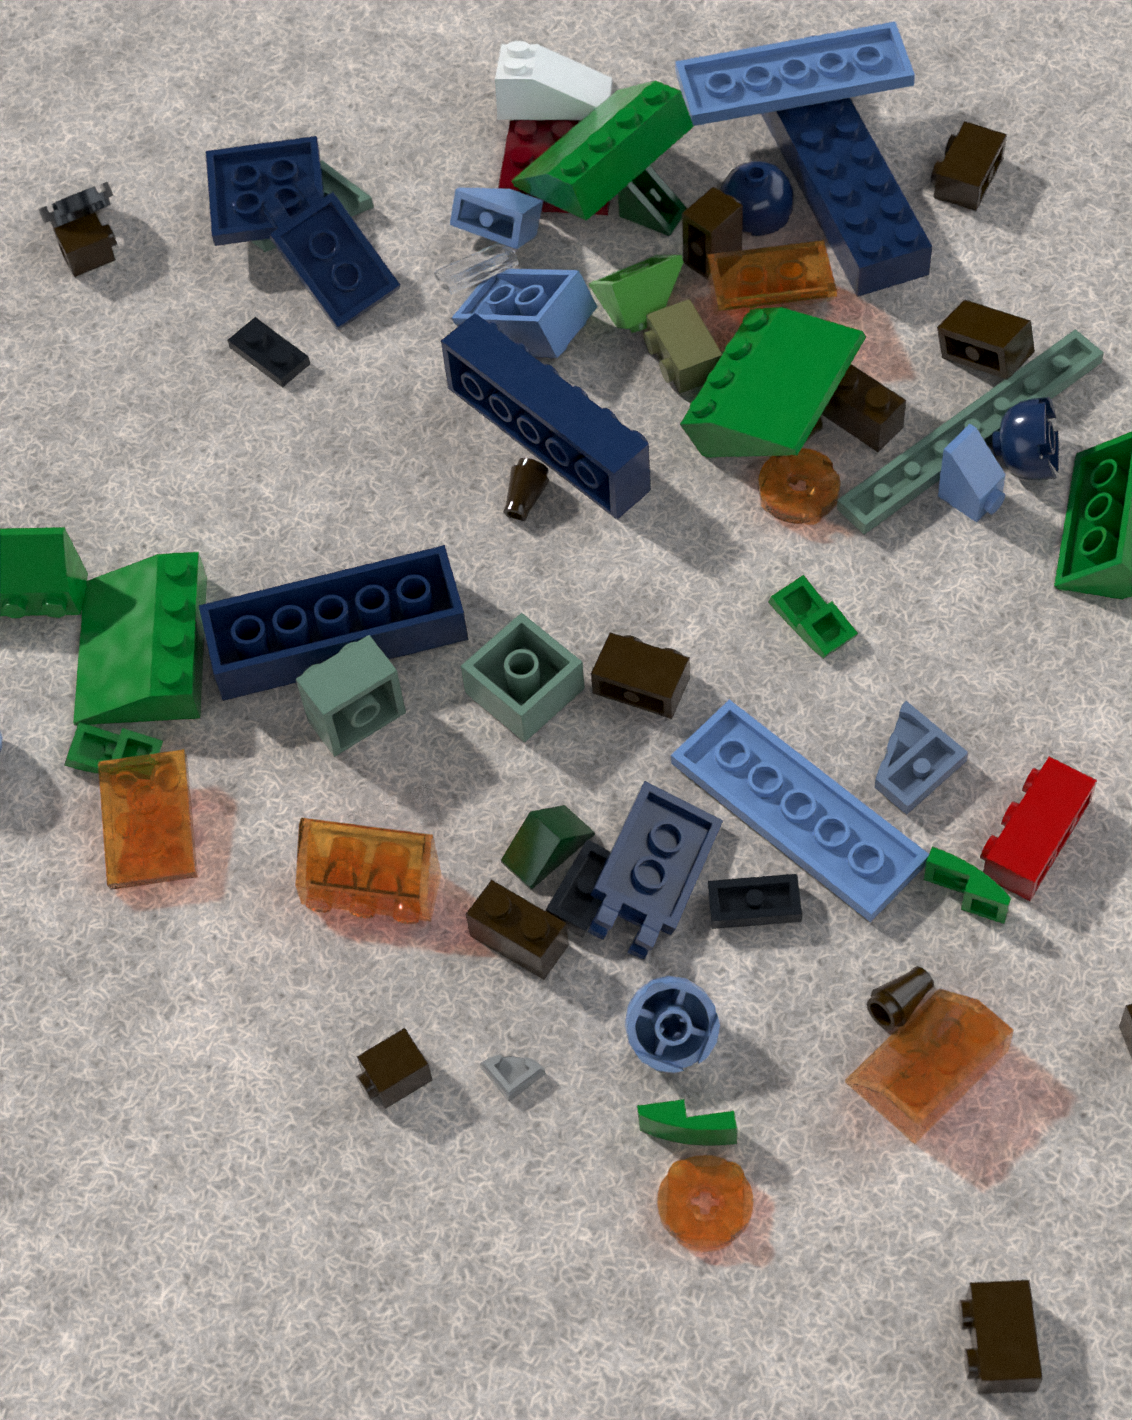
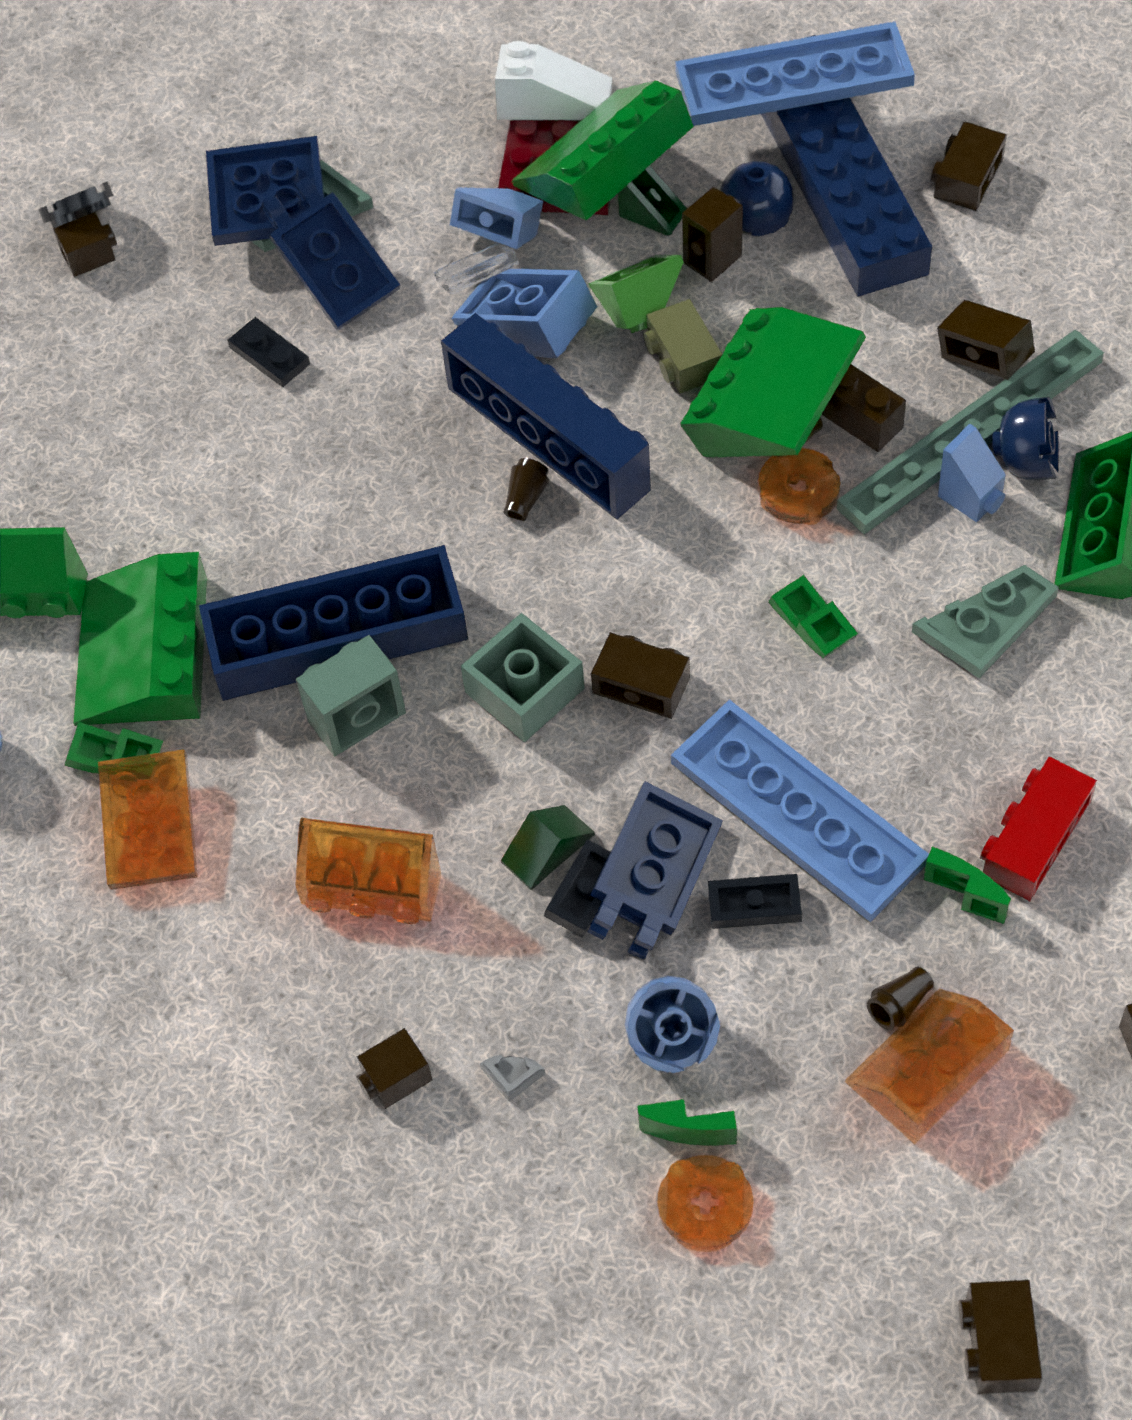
dark brown brick [466,879,569,980] -> none
clear orange slope [707,240,837,316] -> none
sand blue wing [875,701,968,815] -> none
none -> sand green wing [912,565,1059,679]

